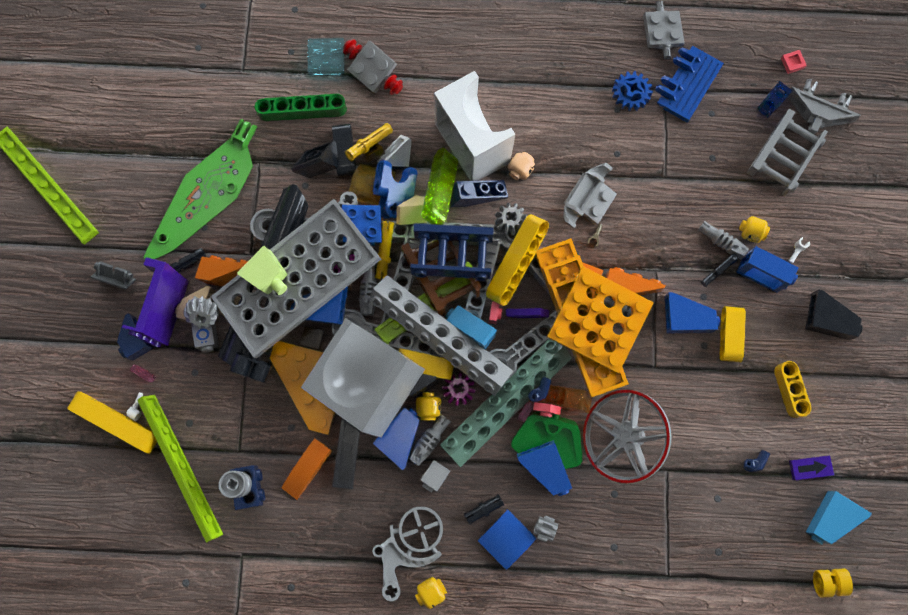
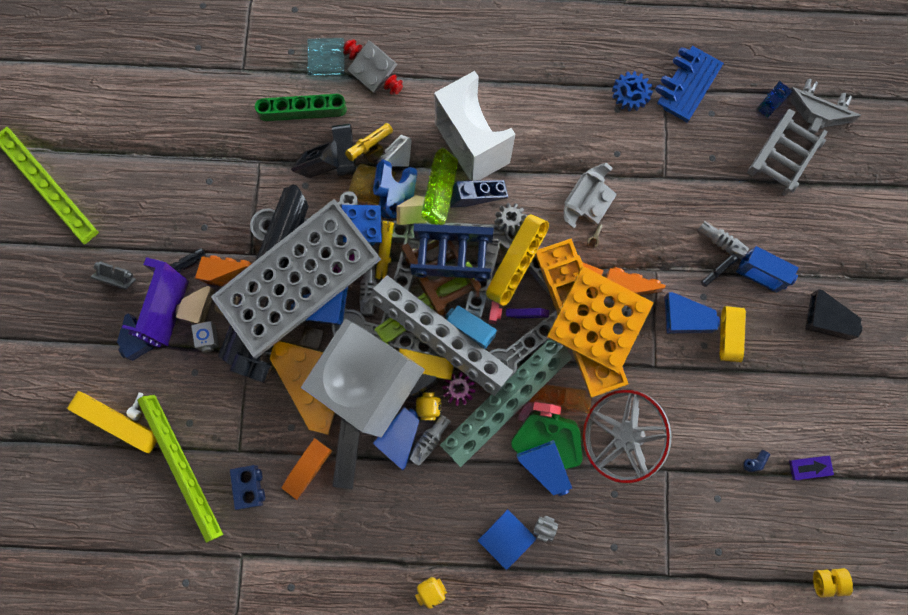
clear pink tile [130,364,156,383] -> none
bright green wing [144,118,257,259] -> none
light grey gear [184,295,219,329] -> none
light grey wheel [219,471,252,498] -> none
yellowish green torso [237,246,287,295] -> none
light grey piece [372,507,443,601] -> none
light grey brick [421,460,450,493] -> none
black pin [464,494,504,525] -> none
light nougat head [508,152,535,180] -> none
dark blue arm [528,377,551,403] -> none
light grey plate [643,1,685,59] -> none
yellow head [739,216,770,244] -> none
yellow beam [774,361,811,418] -> none
coral plate [780,50,807,74] -> none
white hand [789,237,810,264] -> none
dark azure slope [806,491,872,545] -> none

